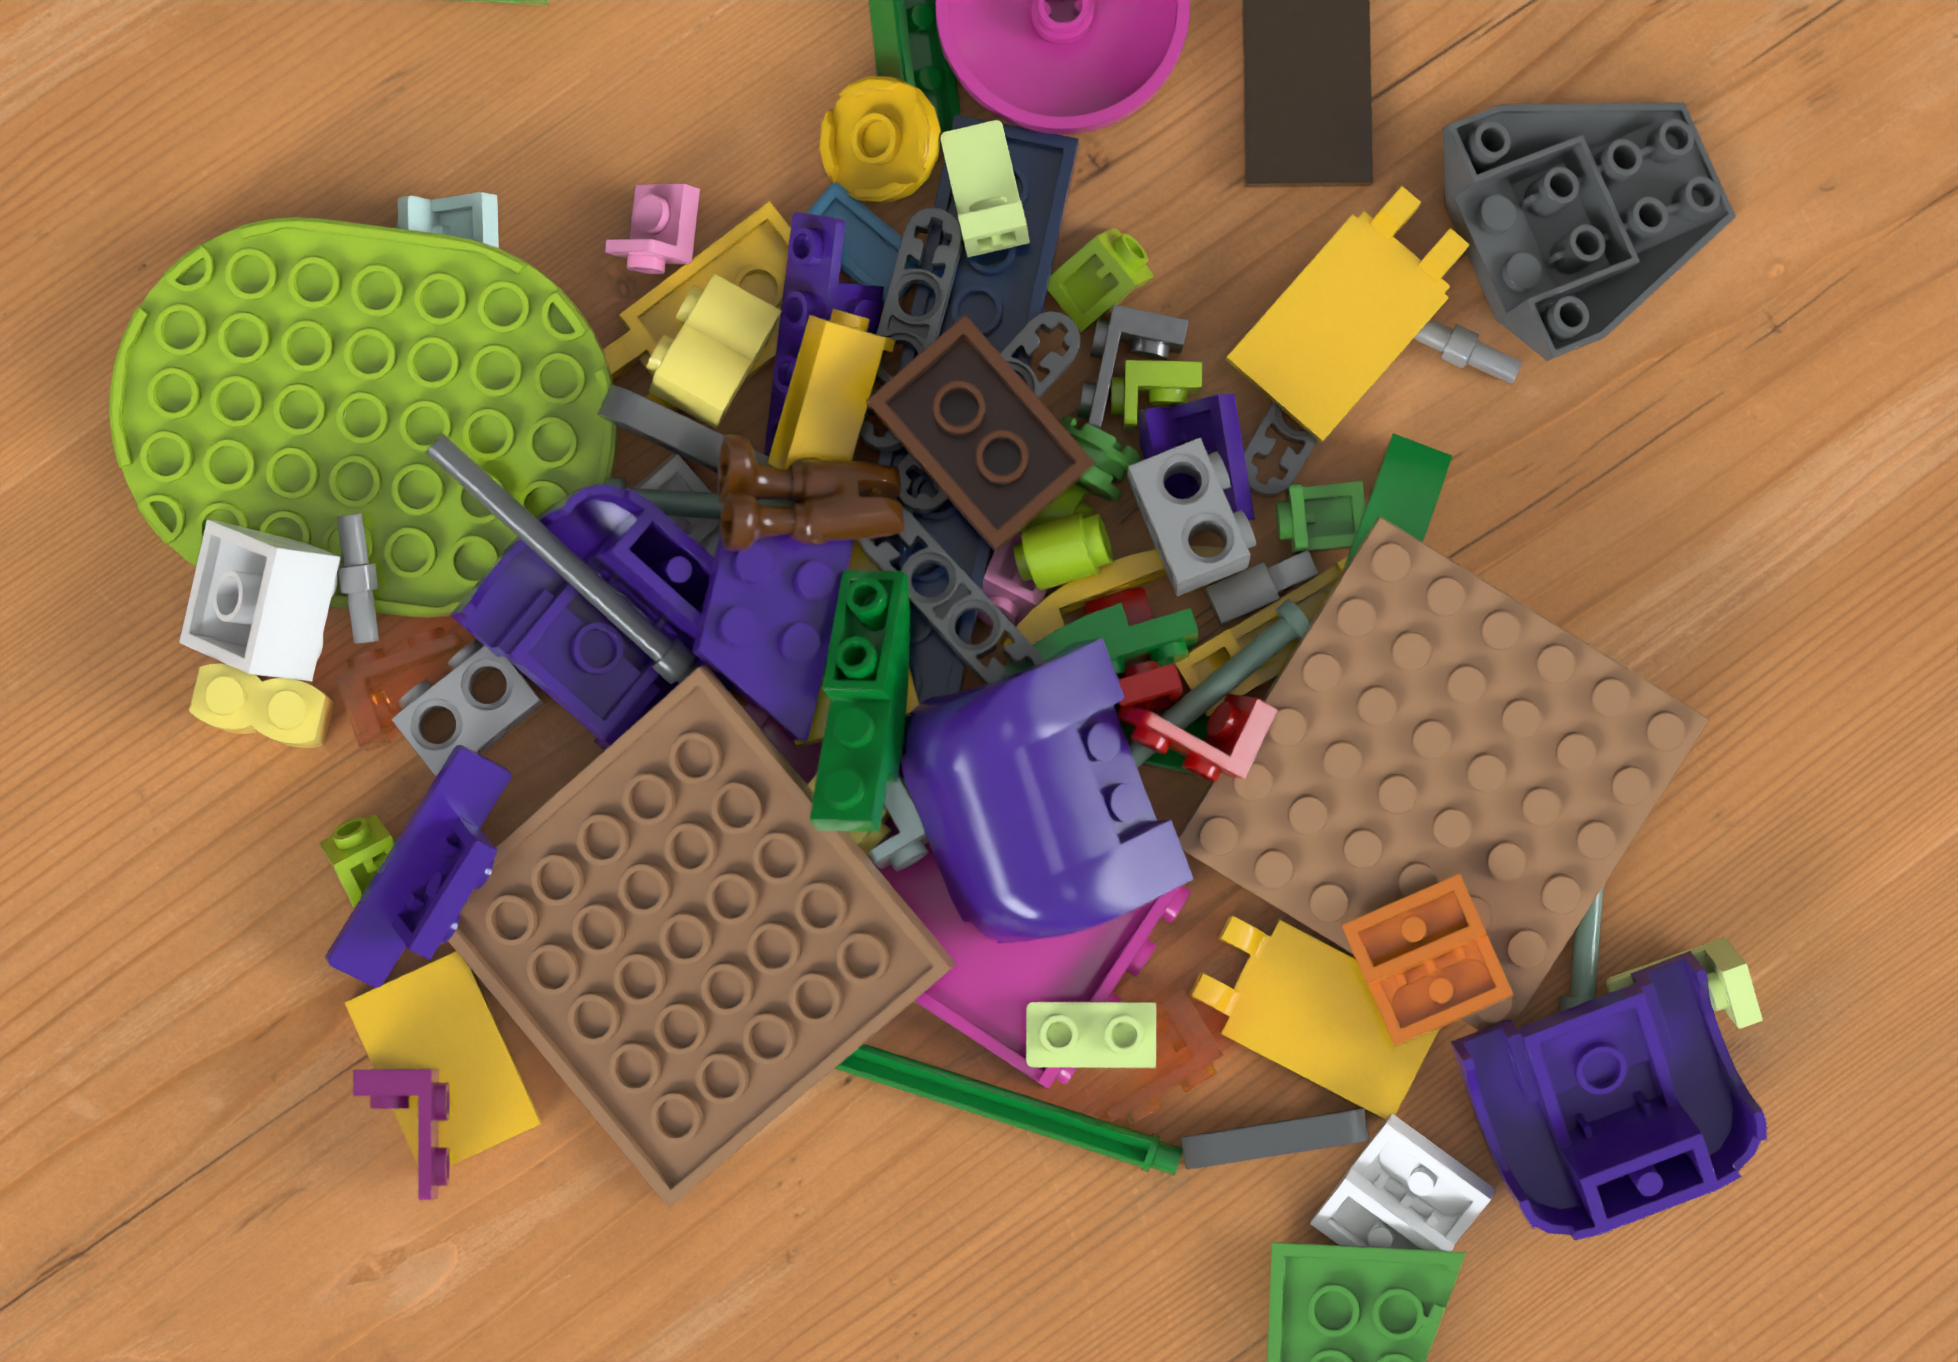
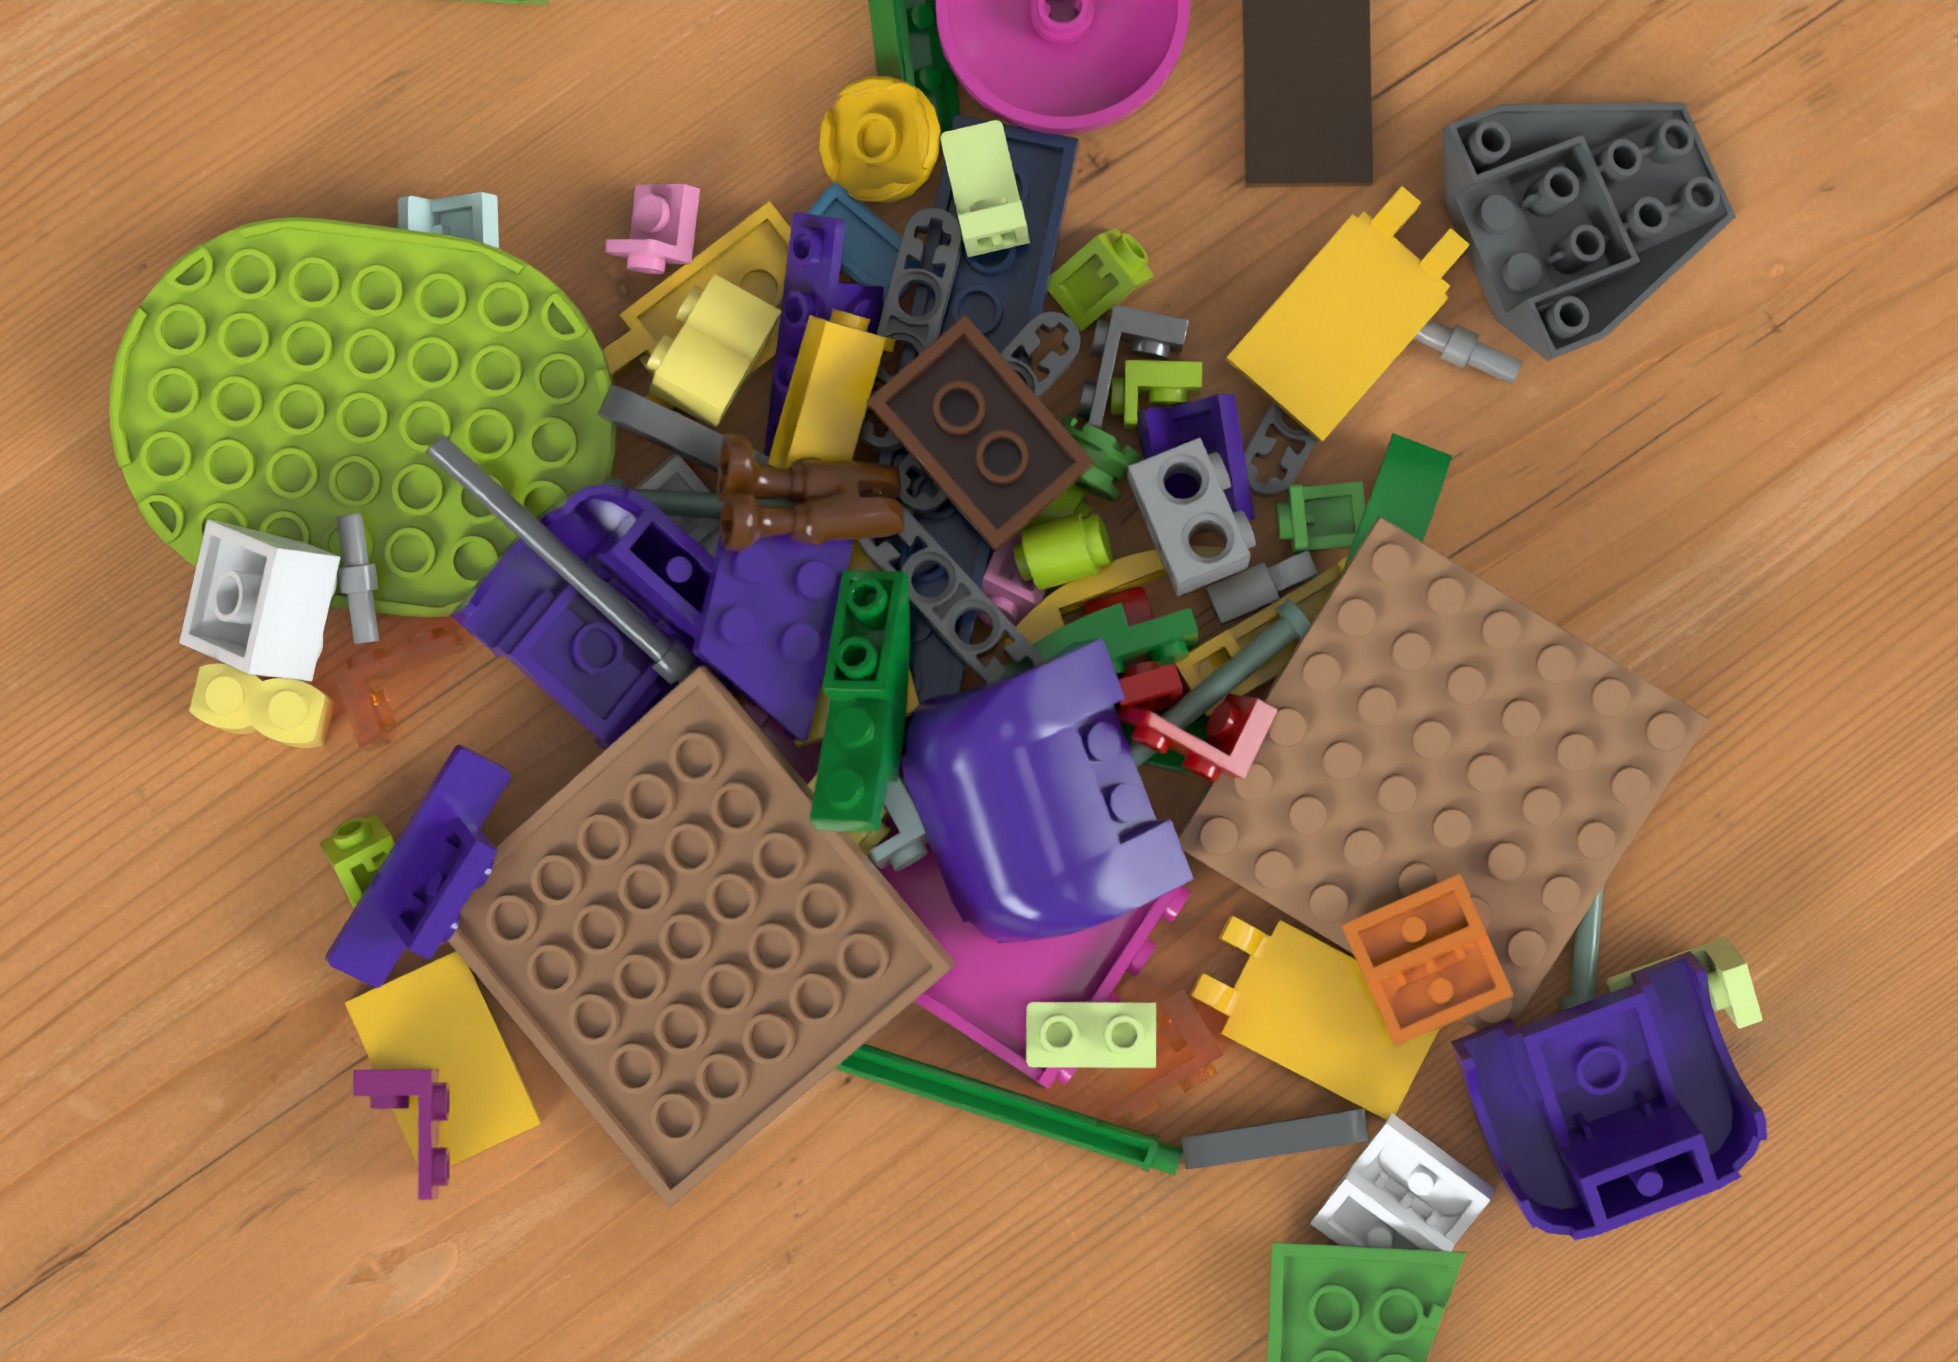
light grey brick [391,640,545,776] -> none

